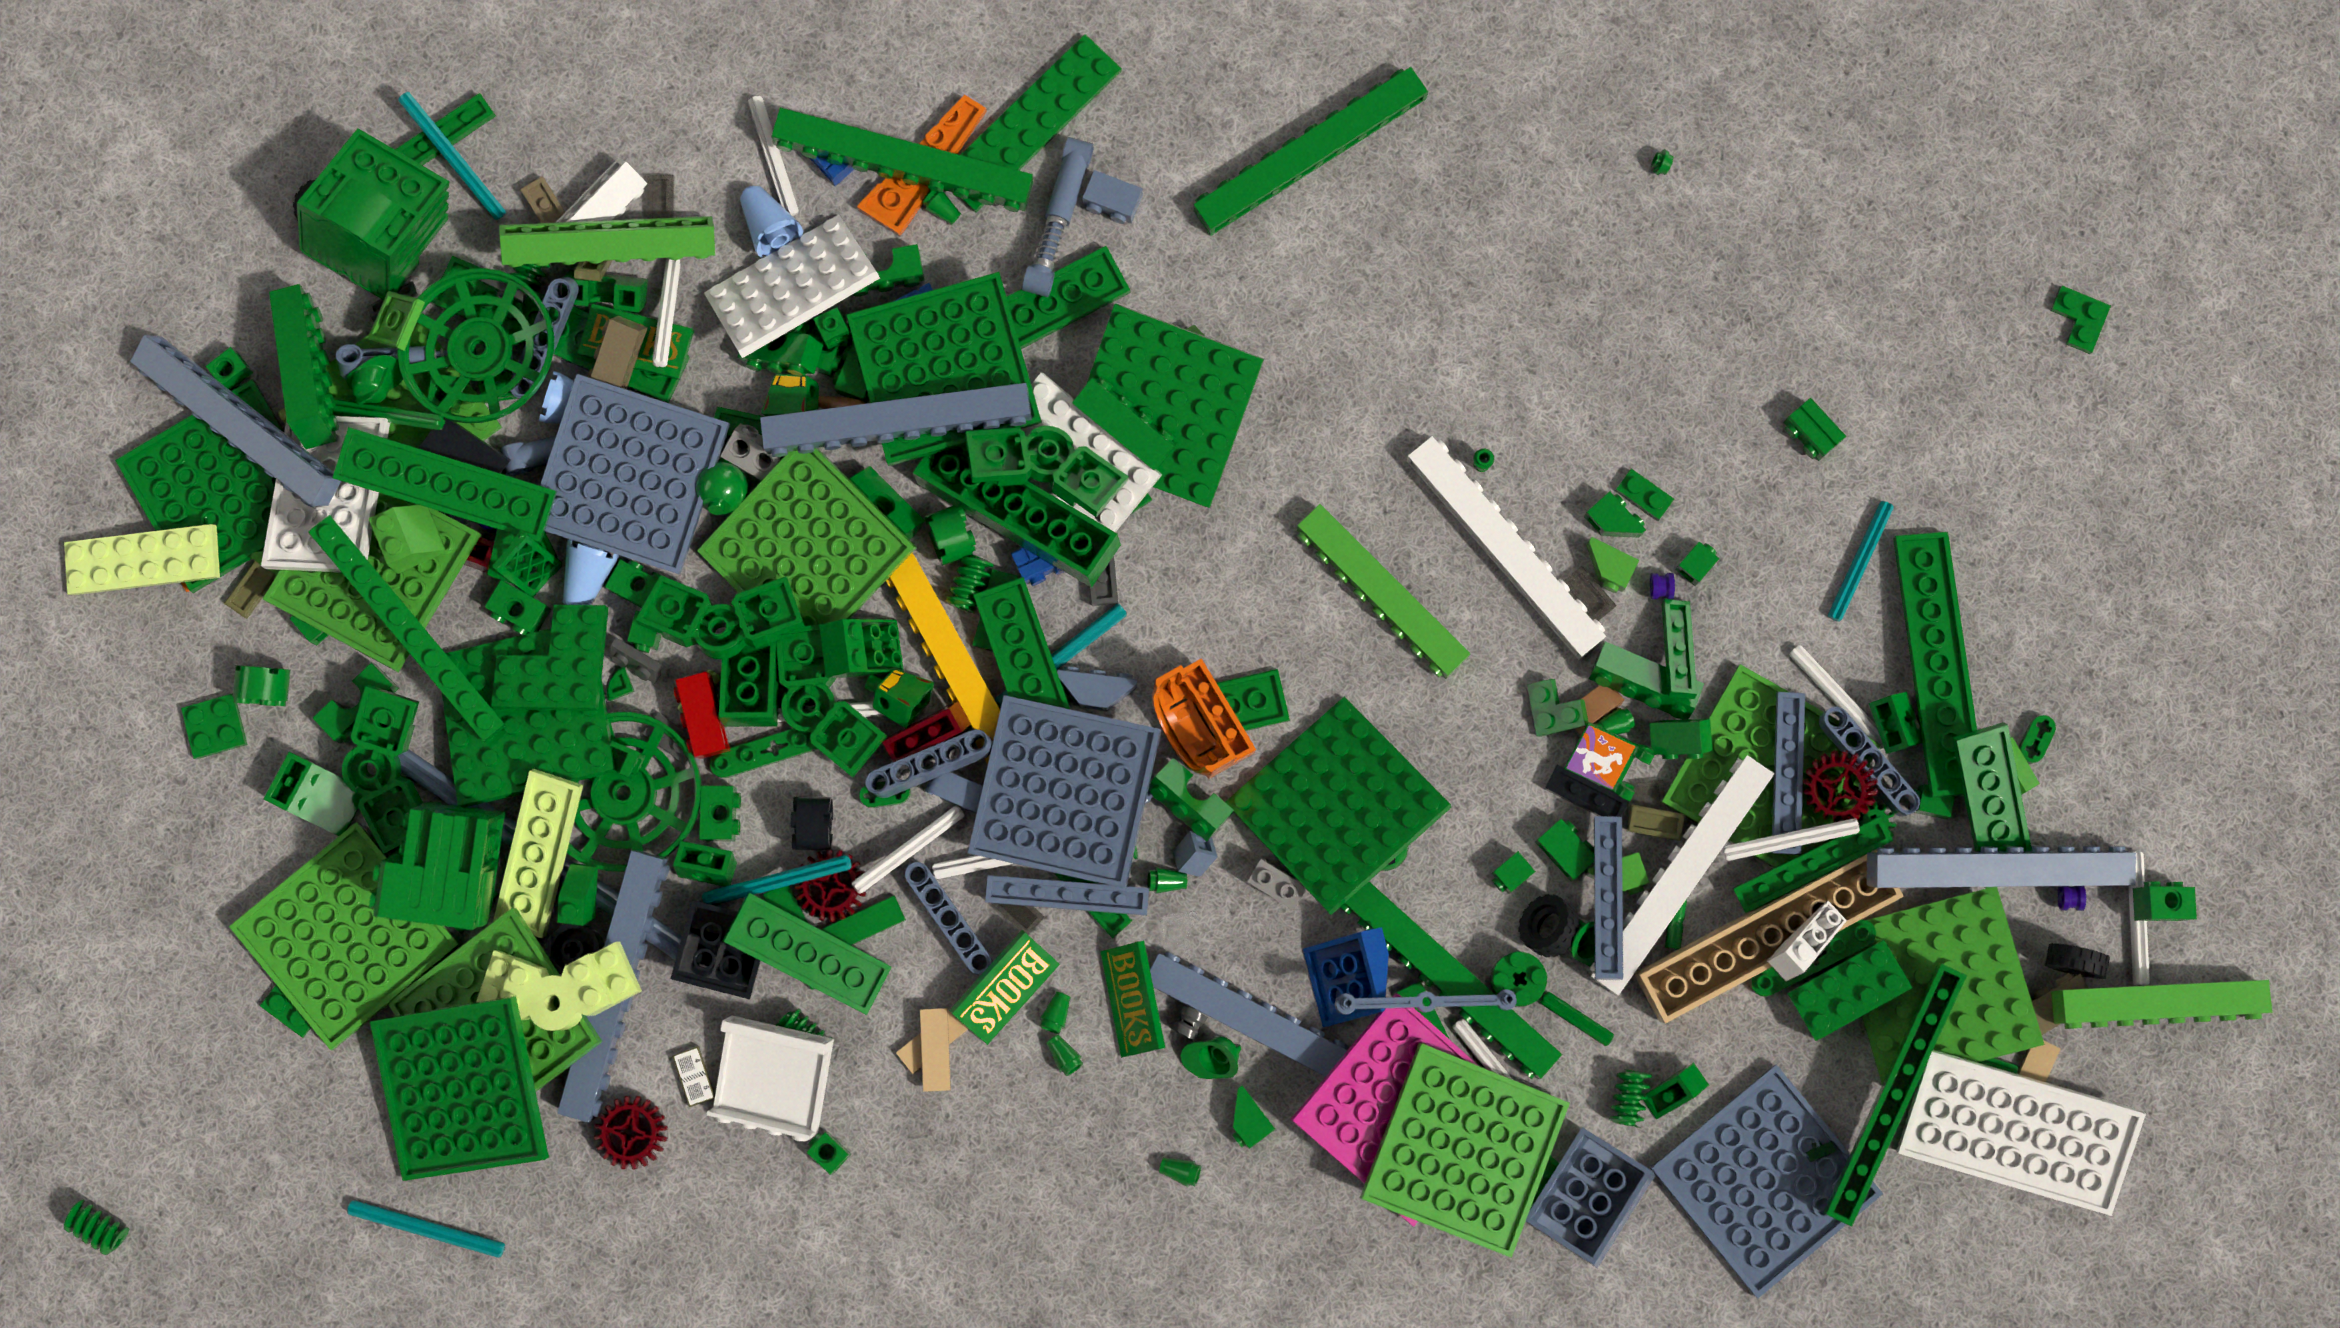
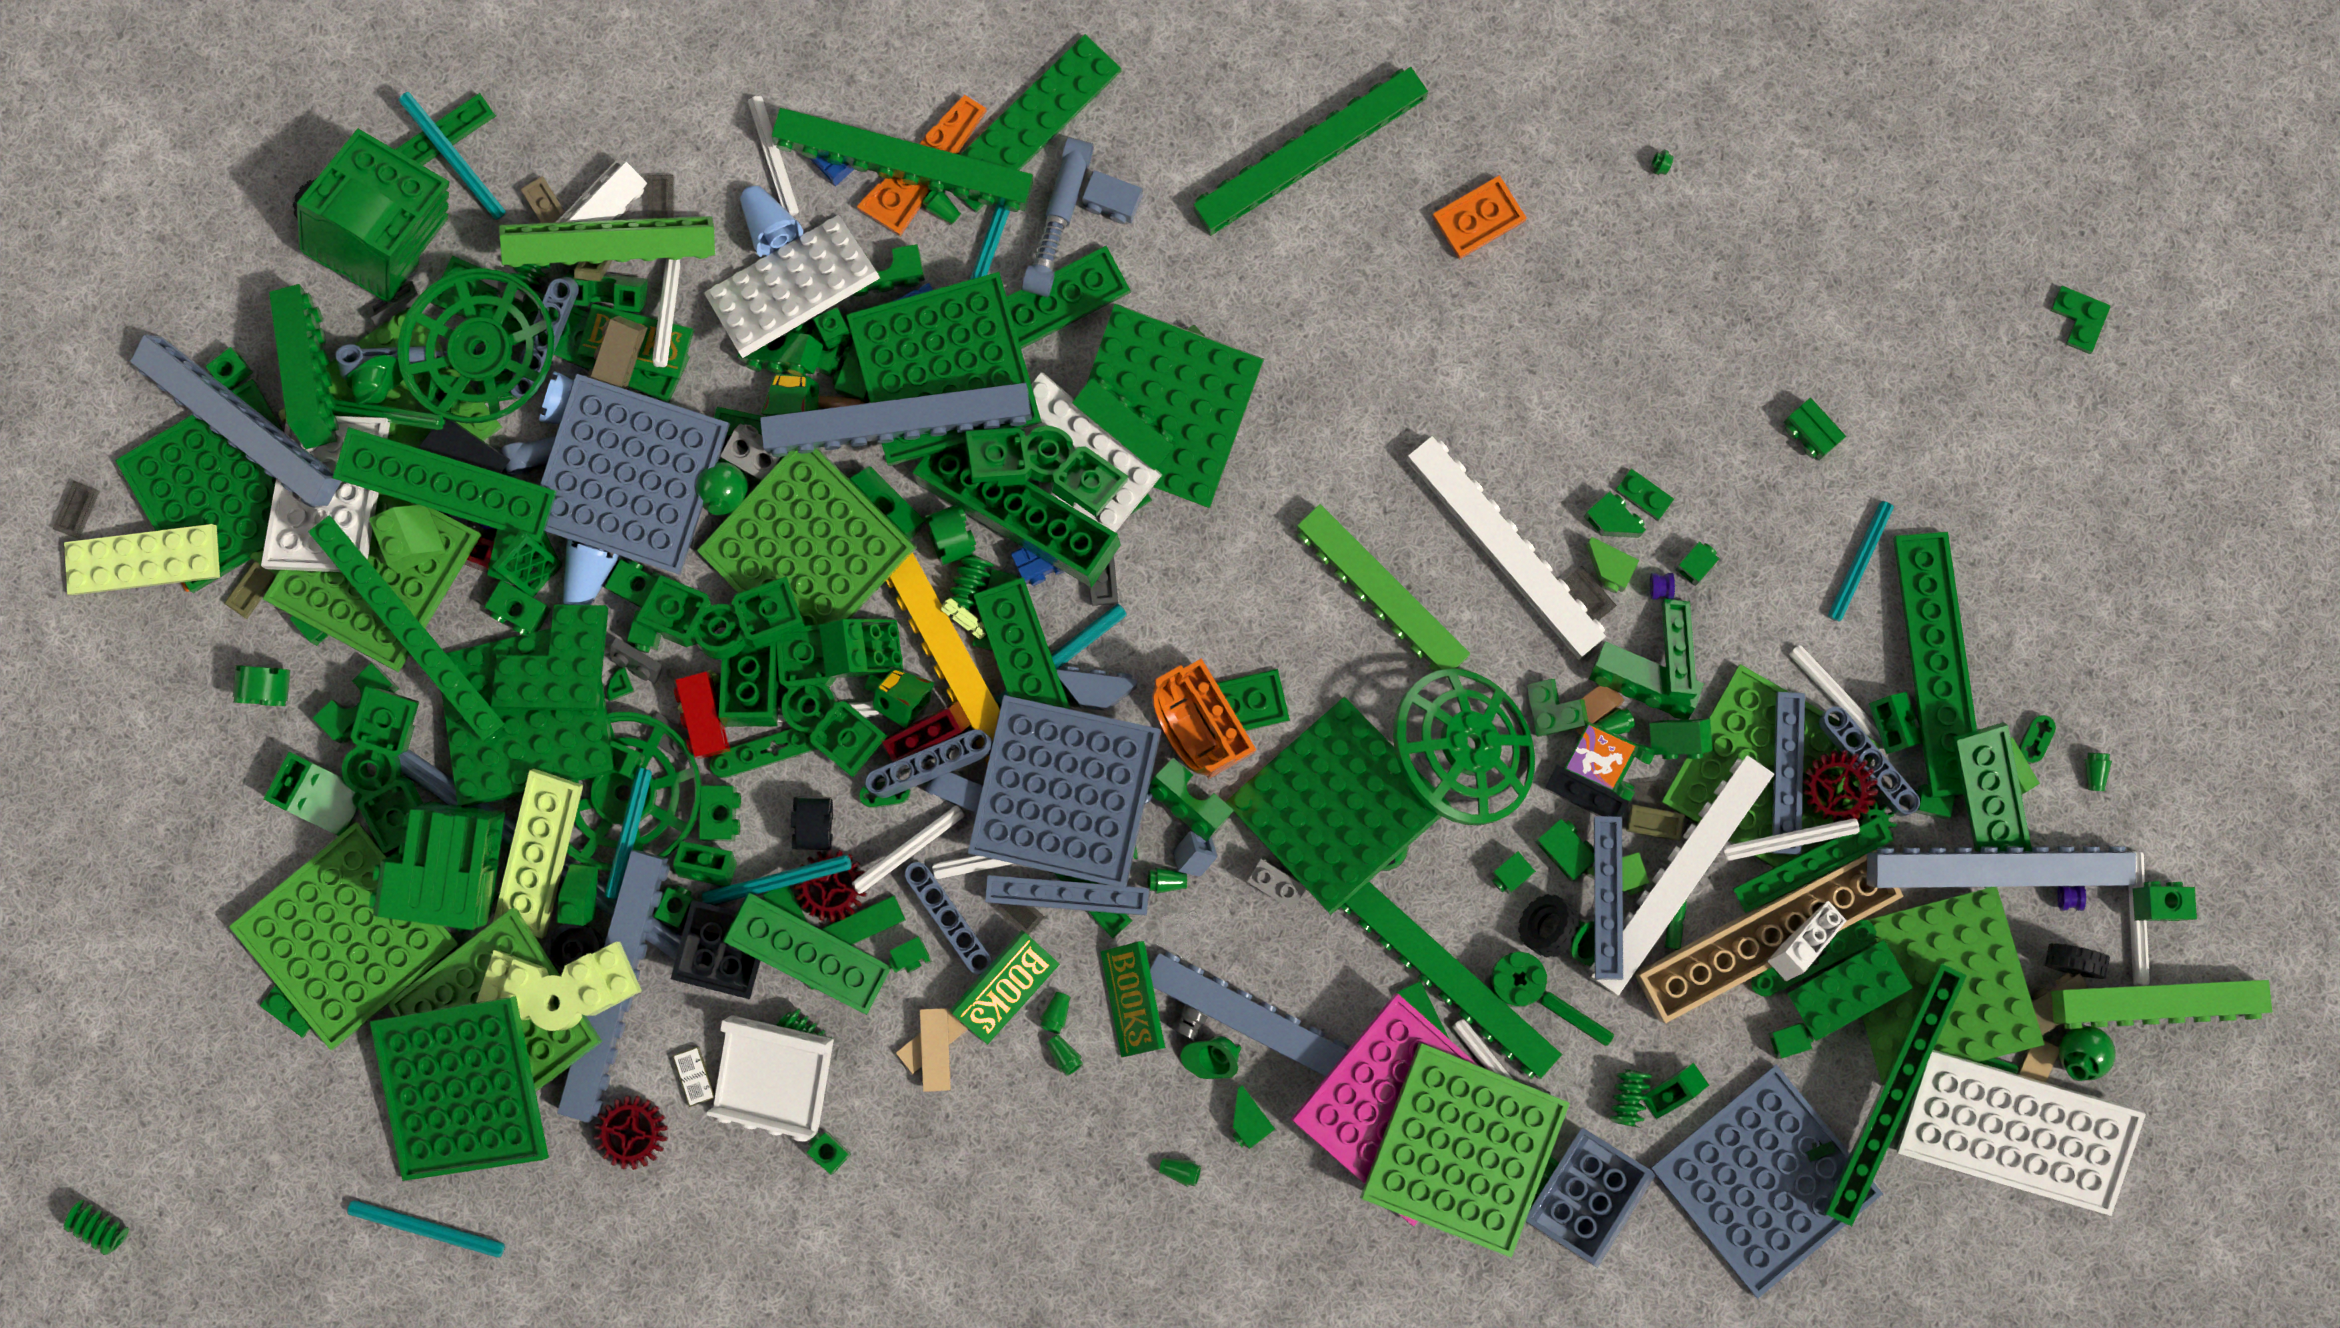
green plate [181,693,248,760] -> none
bright green tile [368,291,425,351] -> none
blue slope [1303,927,1389,1028] -> none
sand blue piece [1335,989,1517,1015] -> none
green pin [1473,448,1495,472] -> none
none -> clear smoke tile [53,481,100,539]
none -> teal axle [605,768,652,900]
none -> green brick [654,885,696,929]
none -> green brick [888,936,932,973]
none -> yellowish green axle [941,598,987,639]
none -> teal axle [970,204,1010,280]
none -> green dish [1393,669,1535,826]
none -> orange plate [1432,175,1527,260]
none -> green brick [1768,1023,1814,1059]
none -> green brick [2059,1025,2116,1081]
none -> green cone [2084,752,2112,791]

